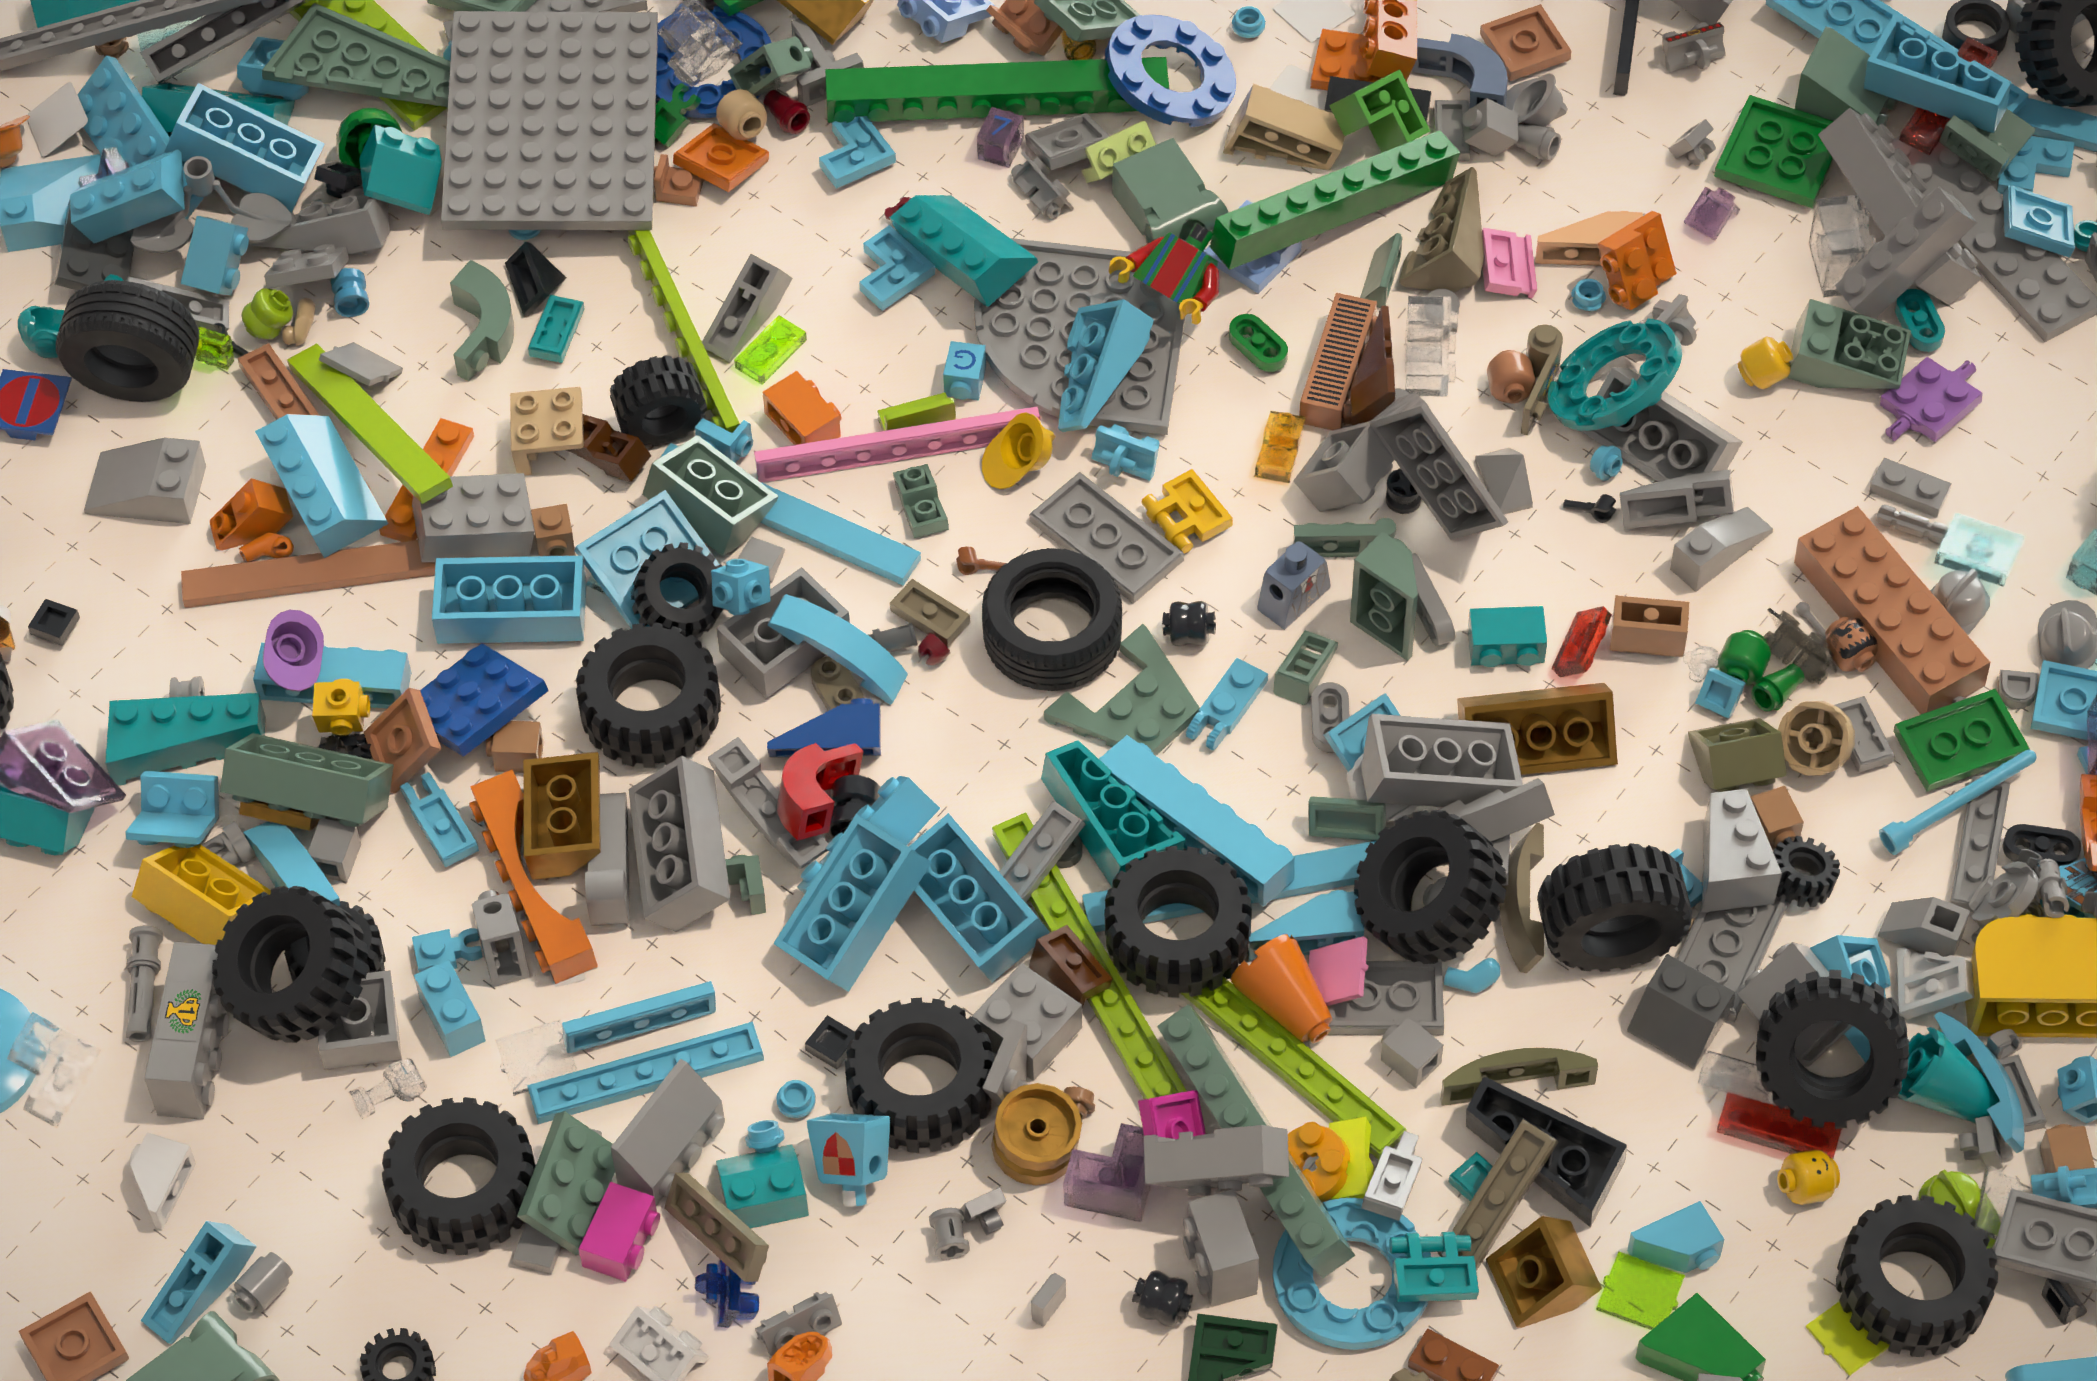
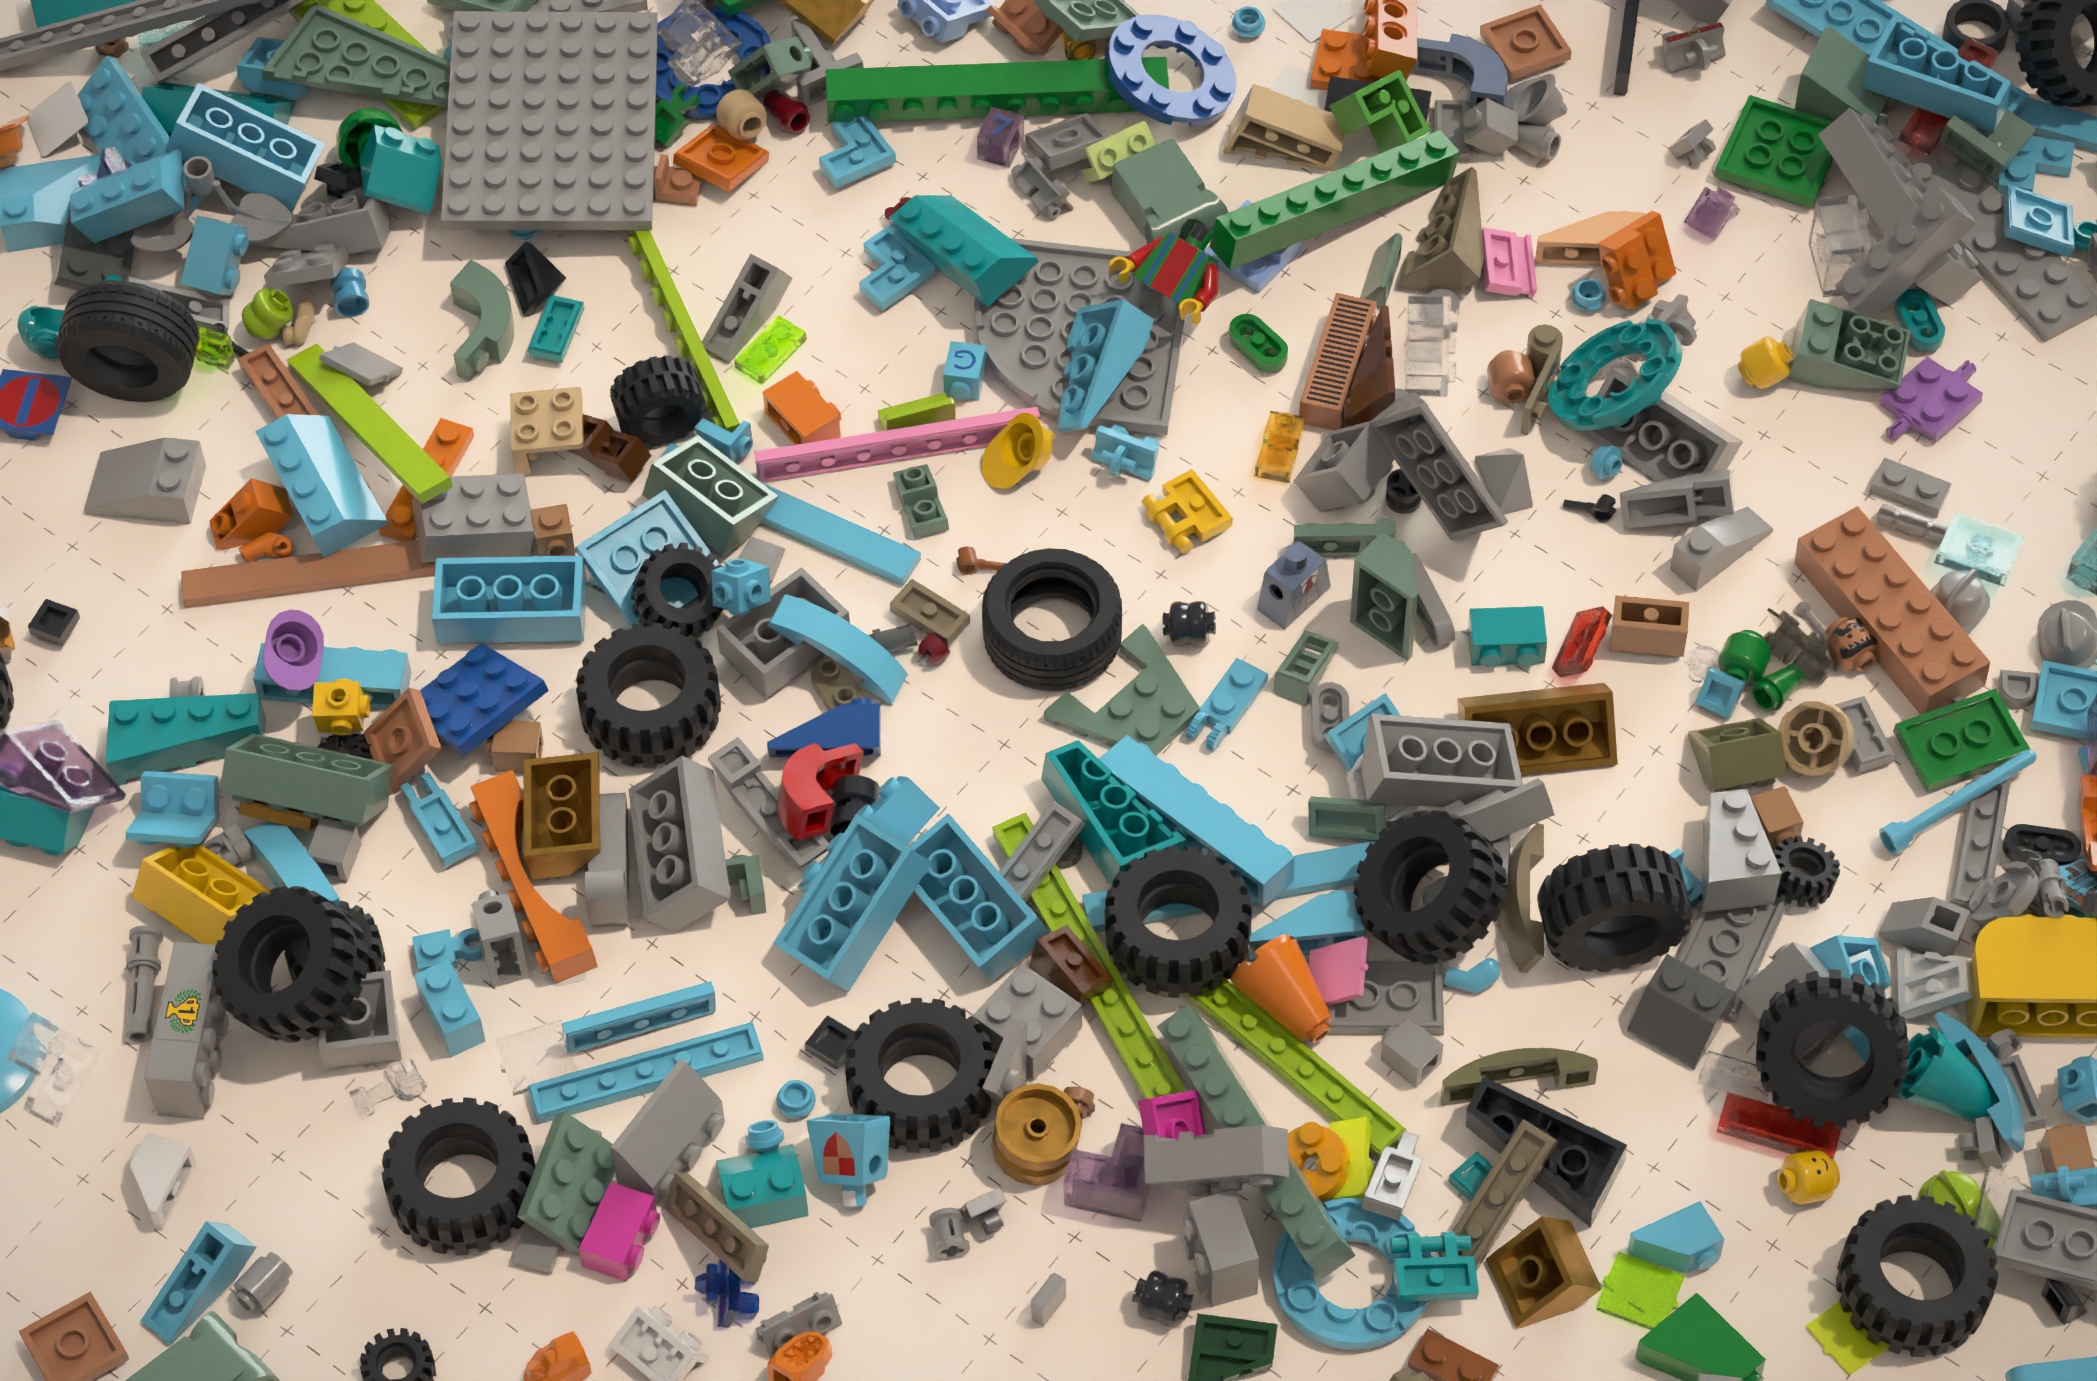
light grey tile [1029,472,1184,604] -> none

